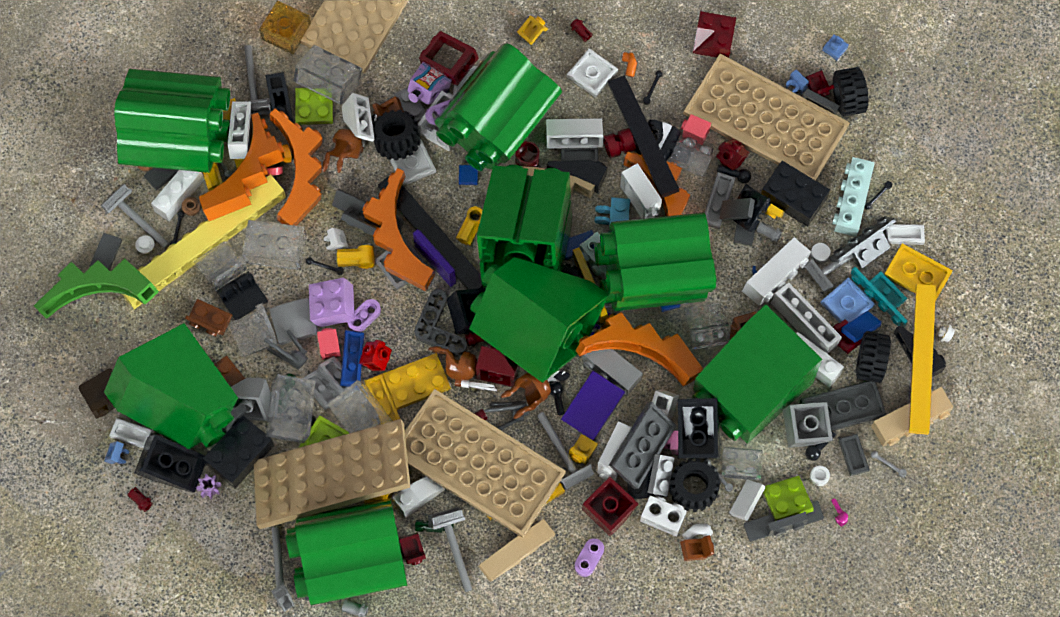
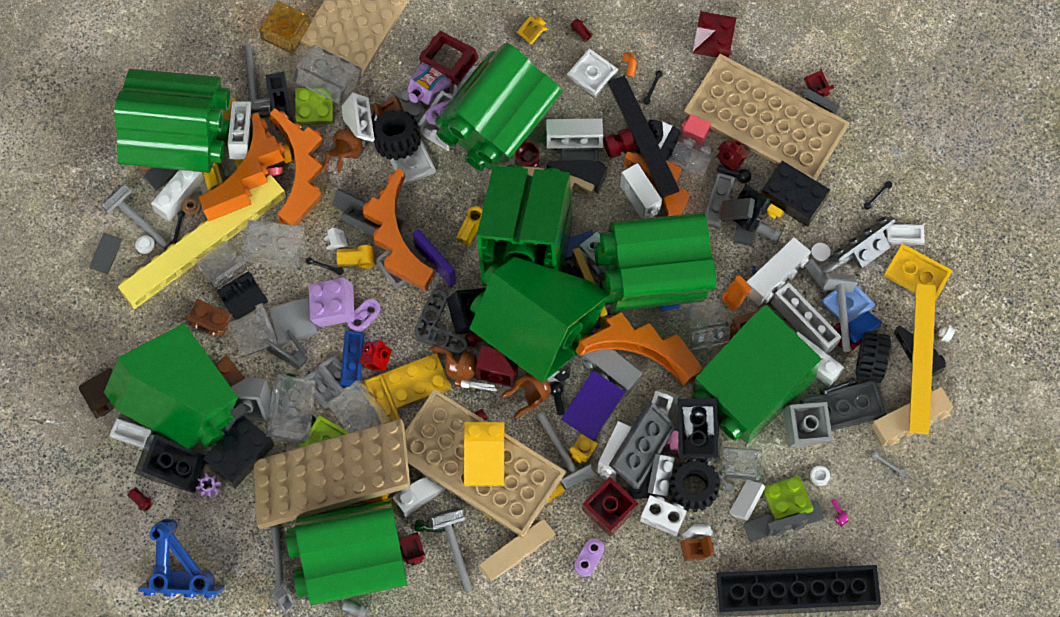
bright green arch [34,258,159,319] -> none
medium blue tile [104,441,130,464] -> none
coral brick [317,328,341,360] -> none
black tile [378,176,485,289] -> none
blue tile [459,165,478,185] -> none
dark grey plant [485,400,528,430] -> none
medium azure hinge [594,197,630,225] -> none
medium blue tile [785,69,809,94] -> none
black bar [805,430,836,461] -> none
medium blue tile [822,35,849,60] -> none
black tyre [832,67,869,117] -> none
light aqua brick [832,157,875,237] -> none
dark grey tile [838,434,870,477] -> none
teal bracket [851,267,908,328] -> none
none -> blue plate [138,518,225,598]
none -> yellow slope [464,422,504,486]
none -> black brick [715,565,881,617]
none -> orange tile [721,275,752,312]
none -> black hinge [819,378,856,395]
none -> light grey piece [821,272,858,352]

